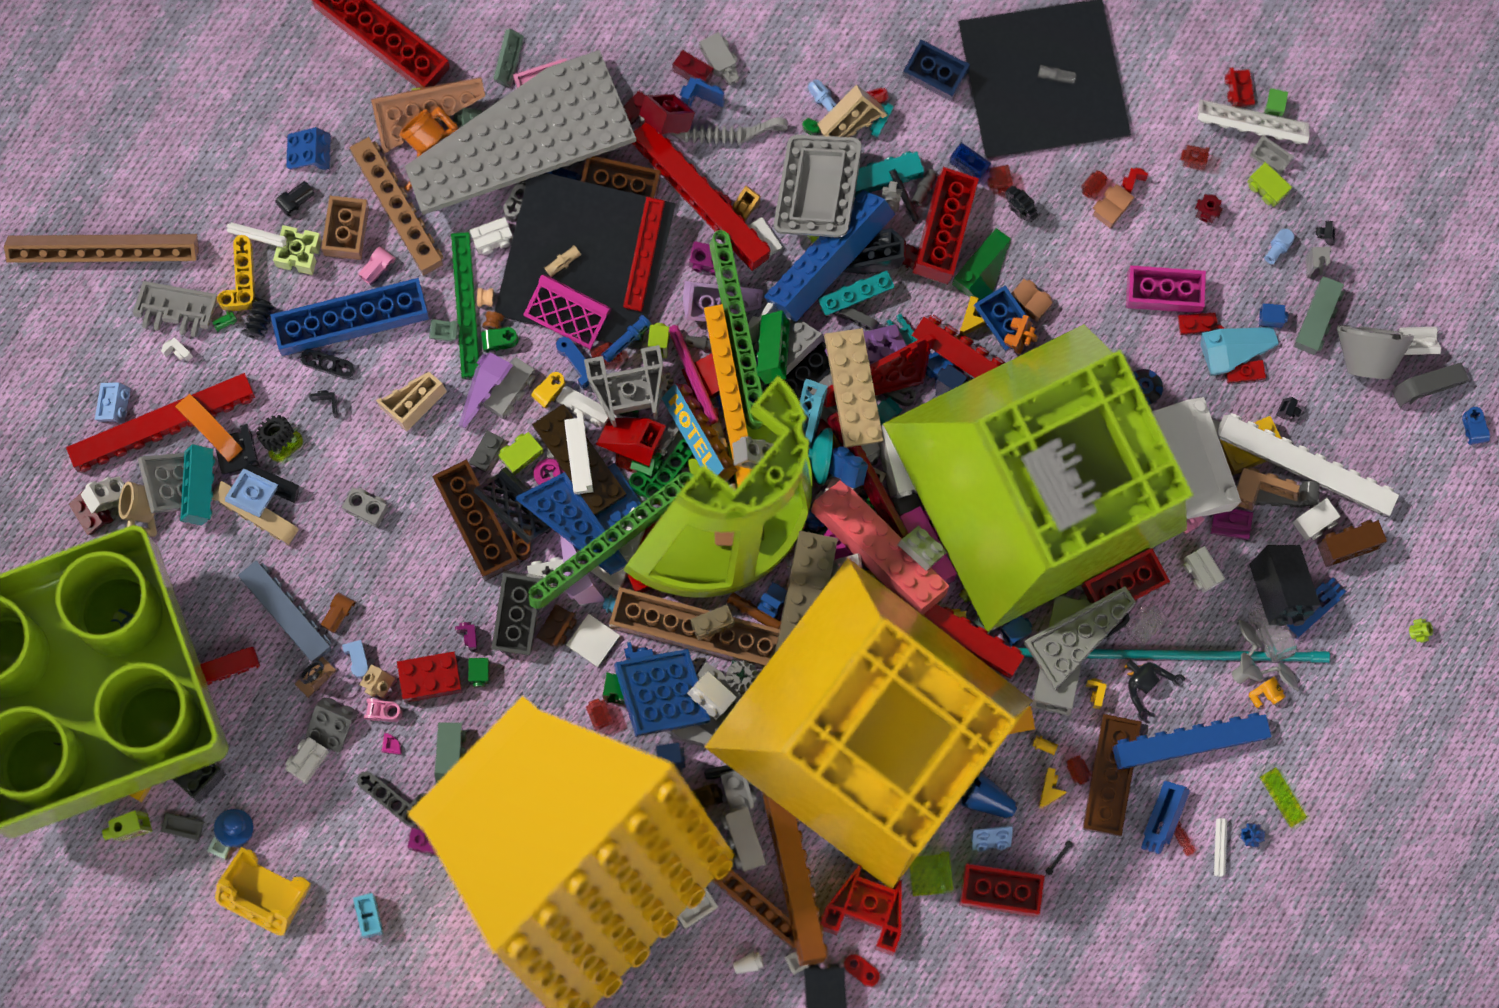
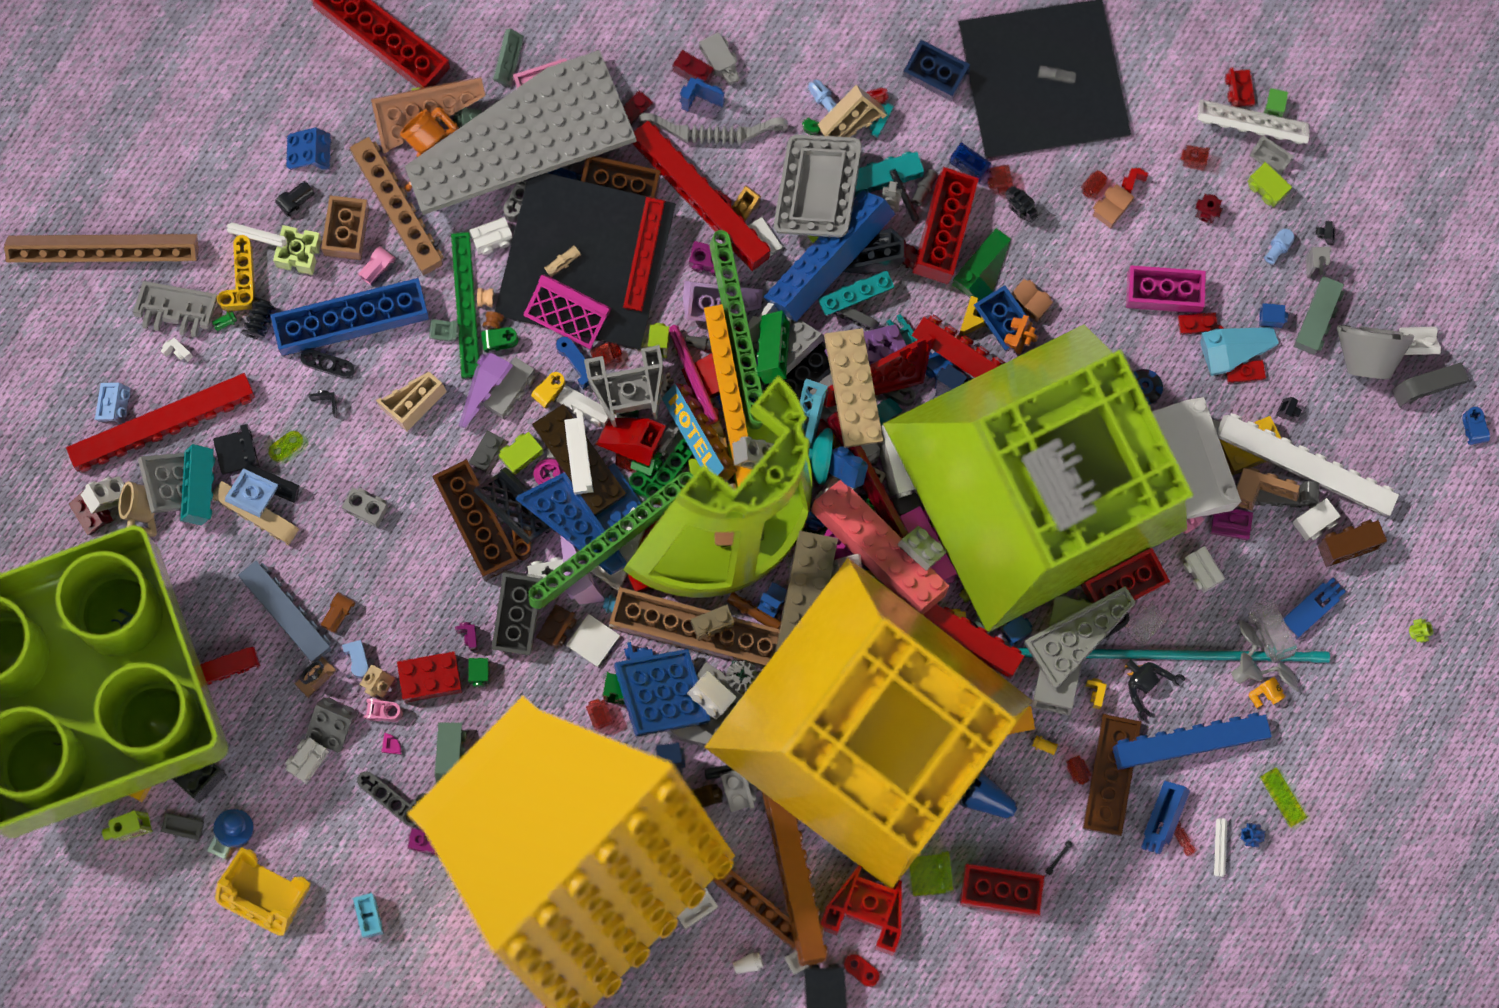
orange slope [175,394,243,462] -> none
black tyre [256,415,294,452] -> none
blue pin [601,315,652,363] -> none
dark red brick [639,94,696,135] -> none
light grey brick [720,805,766,872] -> none
light blue hinge [971,826,1013,852] -> none
yellow slope [1038,767,1067,808] -> none
black brick [1249,545,1321,626] -> none

